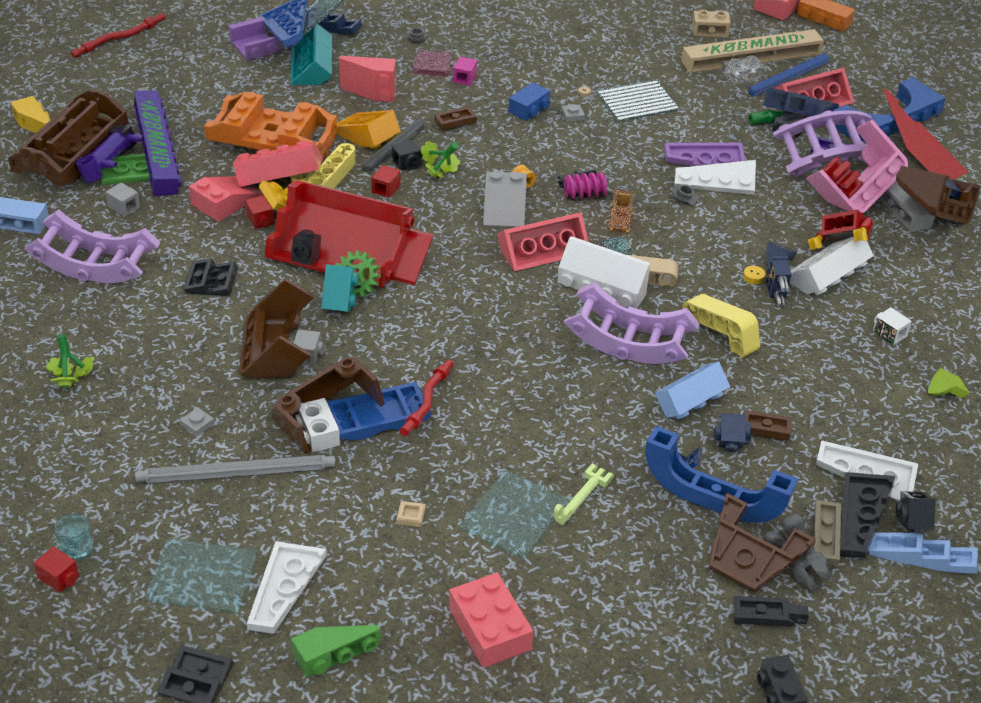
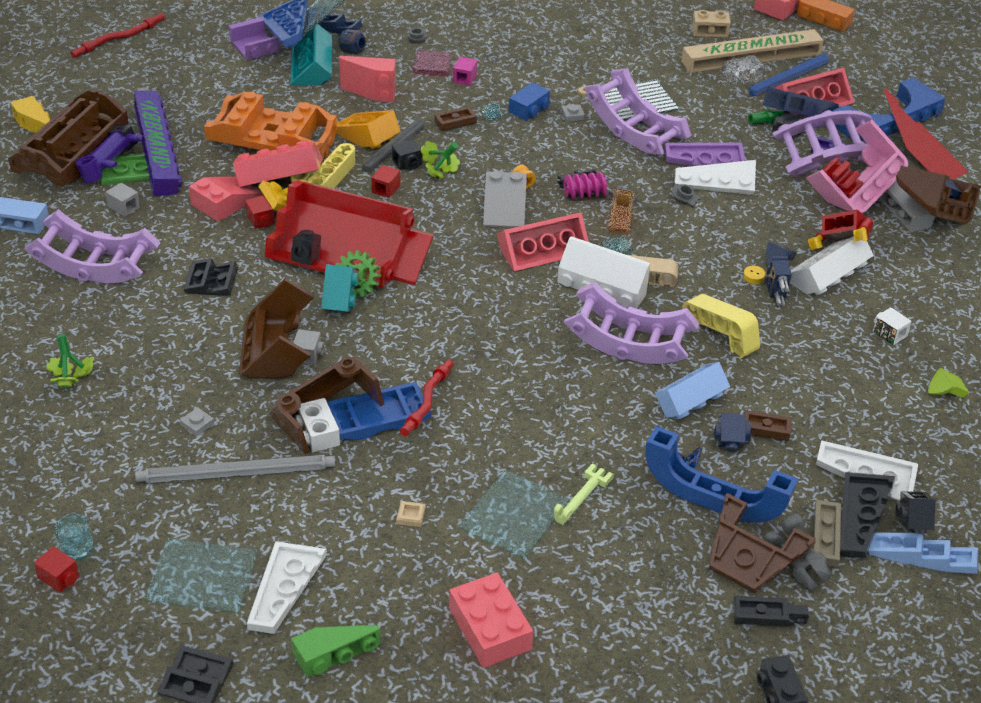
none -> dark blue head [338,29,366,54]
none -> clear light blue plate [482,103,504,120]
none -> lavender fence [585,68,691,155]

